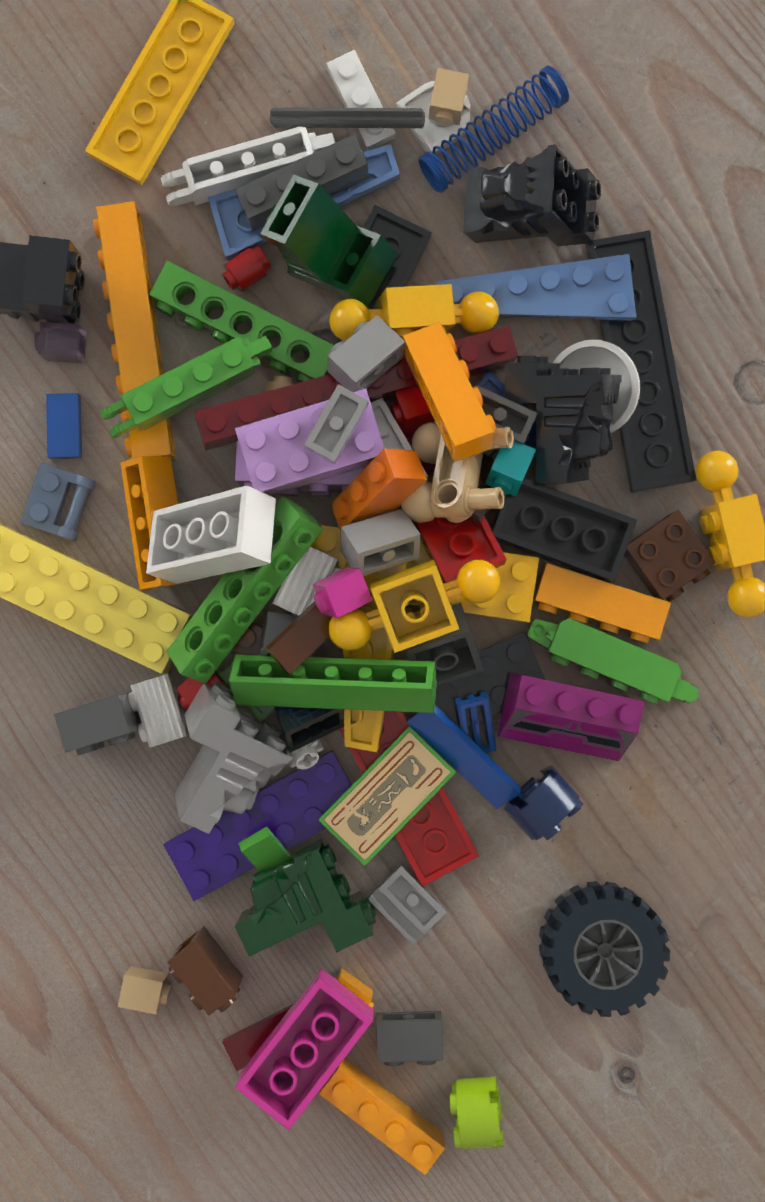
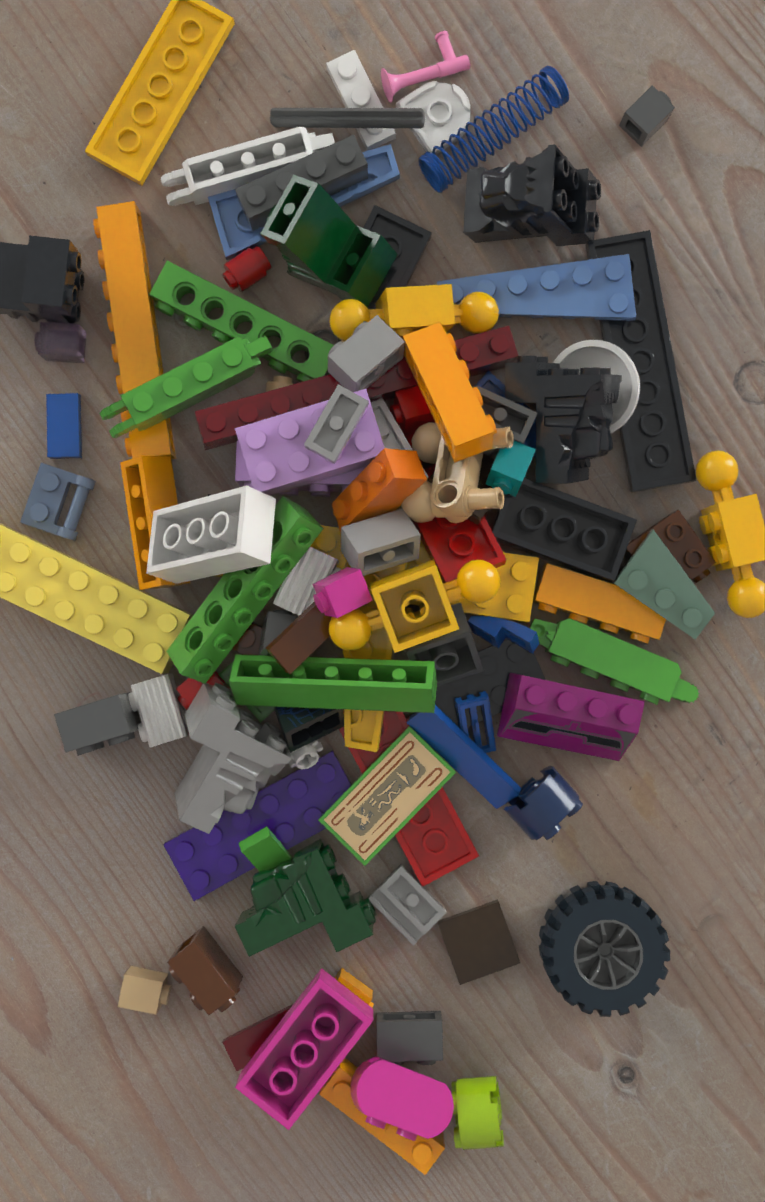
tan brick [429,68,469,126] -> none
none -> dark pink brick [350,1057,454,1141]
none -> bright pink piece [381,31,470,103]
none -> dark brown tile [438,899,520,985]
none -> blue slope [468,616,540,654]
none -> sand green wing [613,528,715,640]
none -> dark grey brick [619,85,675,147]

